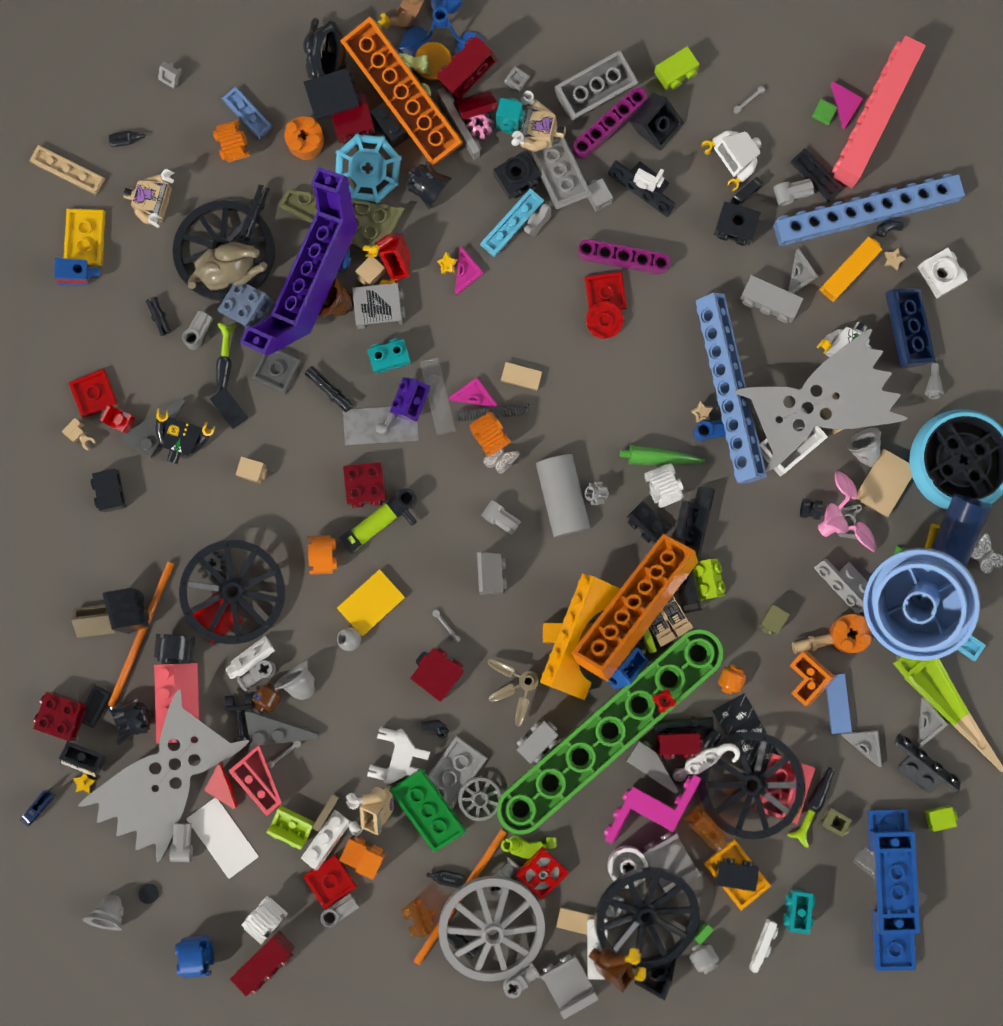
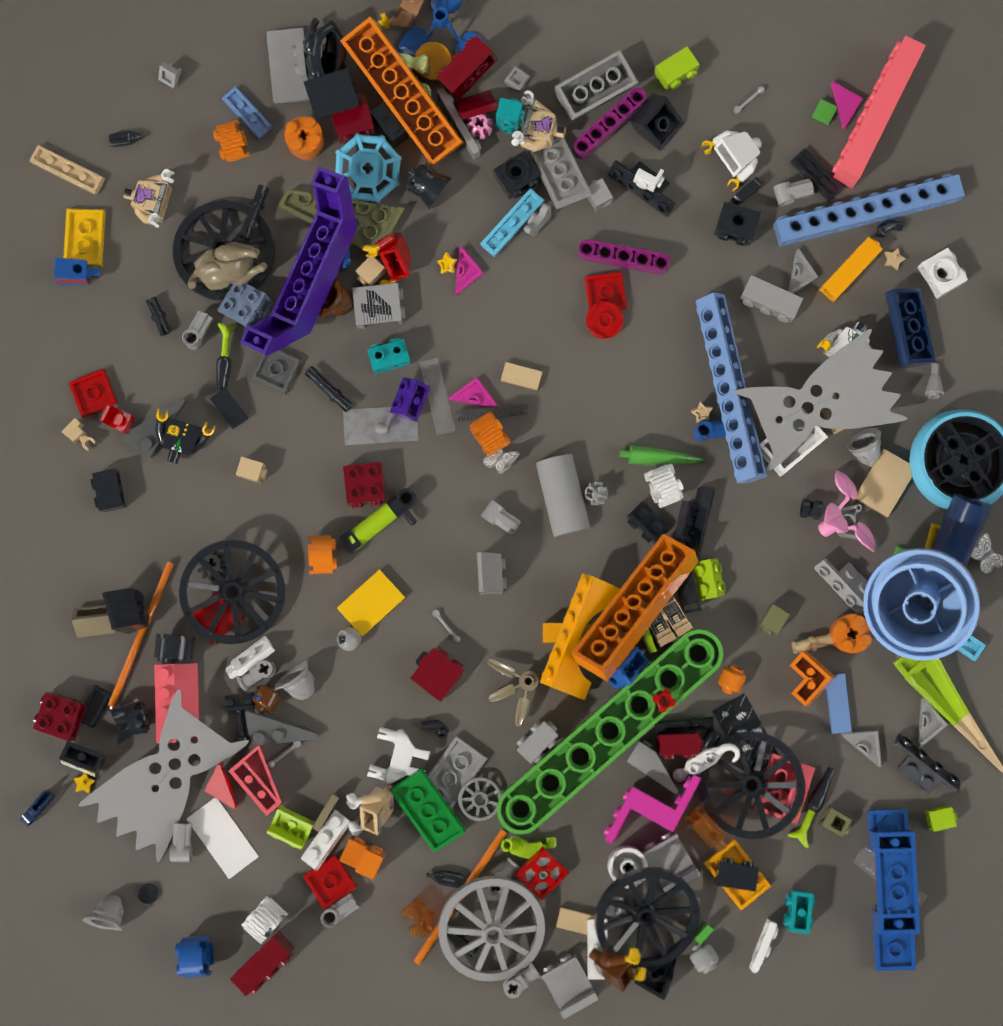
none -> light grey bracket [267,28,309,104]

